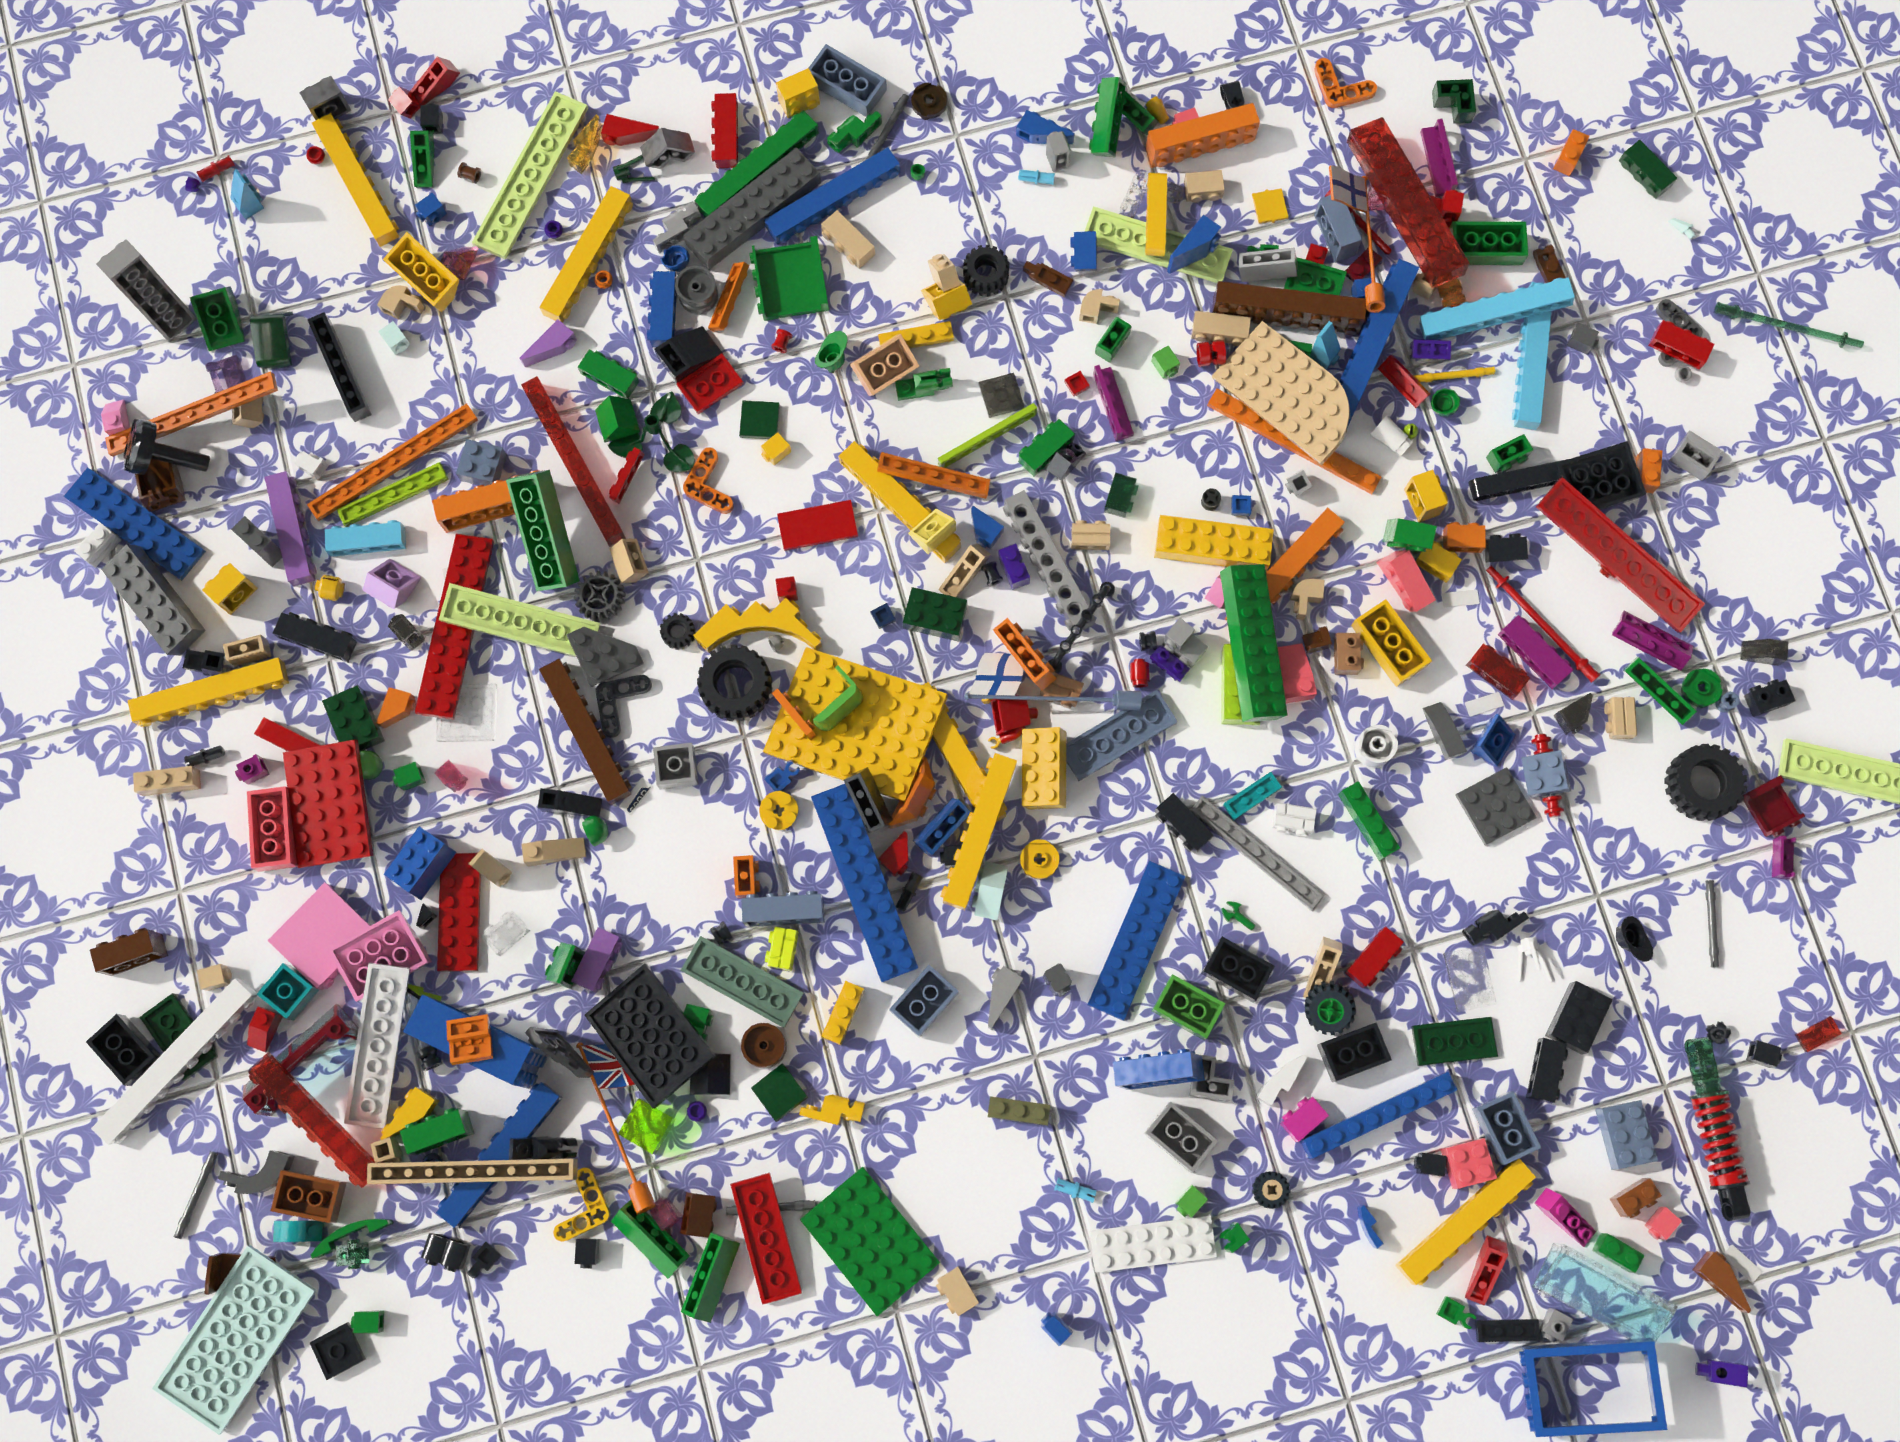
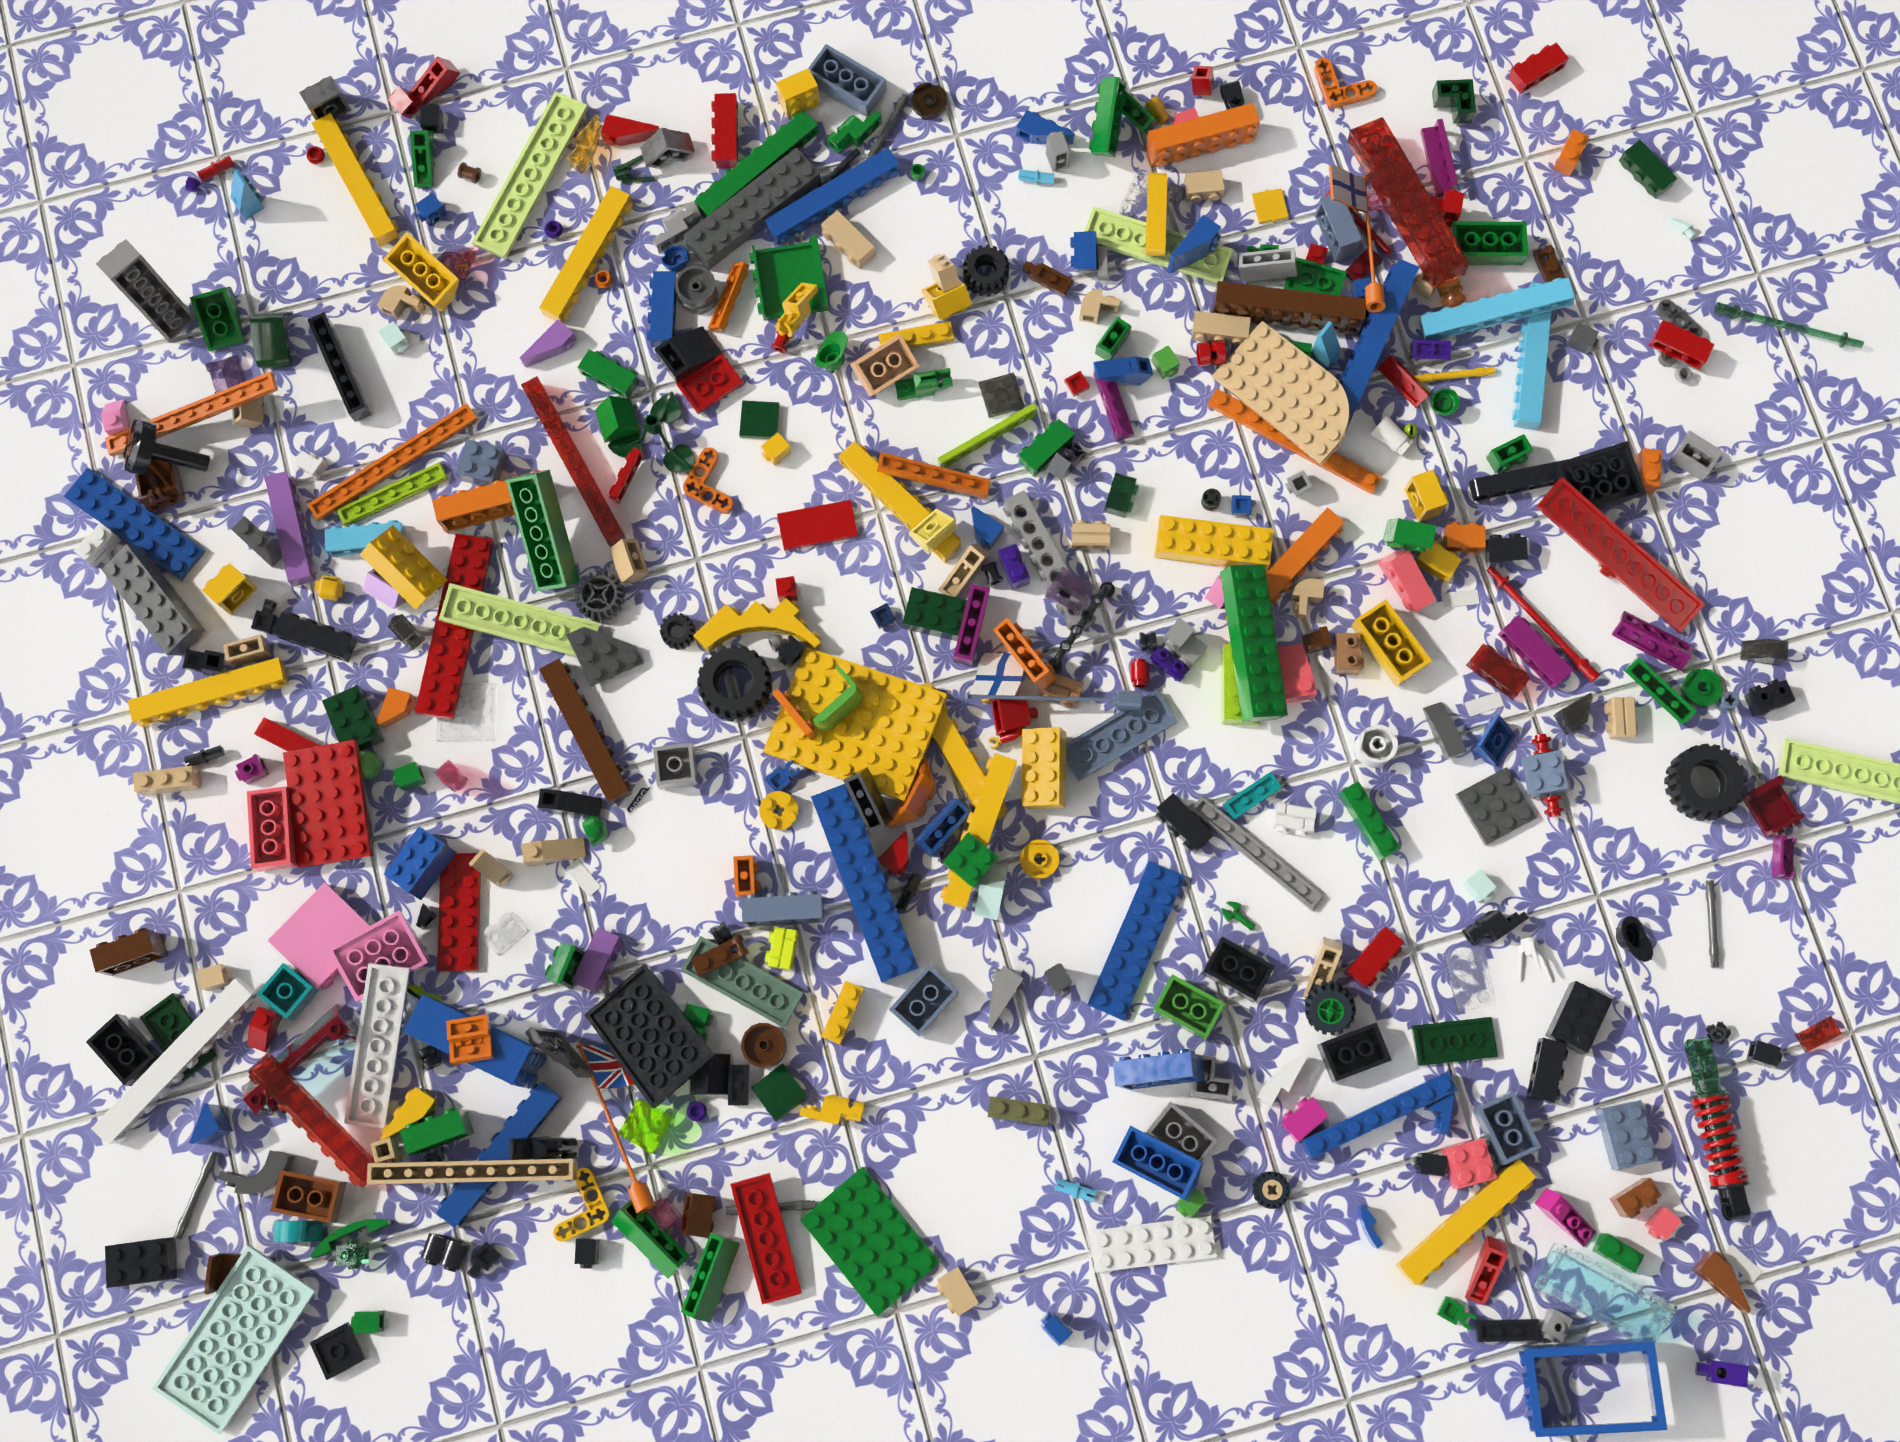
black beam [596,675,652,738] -> none
green hinge [1219,1222,1250,1253] -> none
none -> black brick [105,1237,177,1288]
none -> blue slope [189,1103,233,1145]
none -> black plate [251,599,277,634]
none -> yellow brick [360,525,448,610]
none -> white sticker [566,859,601,896]
none -> reddish brown plate [691,935,750,977]
none -> black plate [728,1065,750,1106]
none -> yellow plate [776,283,818,337]
none -> black brick [776,635,806,668]
none -> black bar [818,148,861,187]
none -> green plate [943,832,999,888]
none -> magenta brick [953,584,990,666]
none -> clear purple plate [1045,567,1095,616]
none -> blue slope [1093,356,1154,386]
none -> light grey beam [1097,246,1108,280]
none -> blue slope [1112,1125,1203,1202]
none -> red brick [1191,66,1215,96]
none -> blue slope [1424,1094,1455,1135]
none -> light aqua brick [1462,869,1496,902]
none -> red brick [1508,42,1569,94]

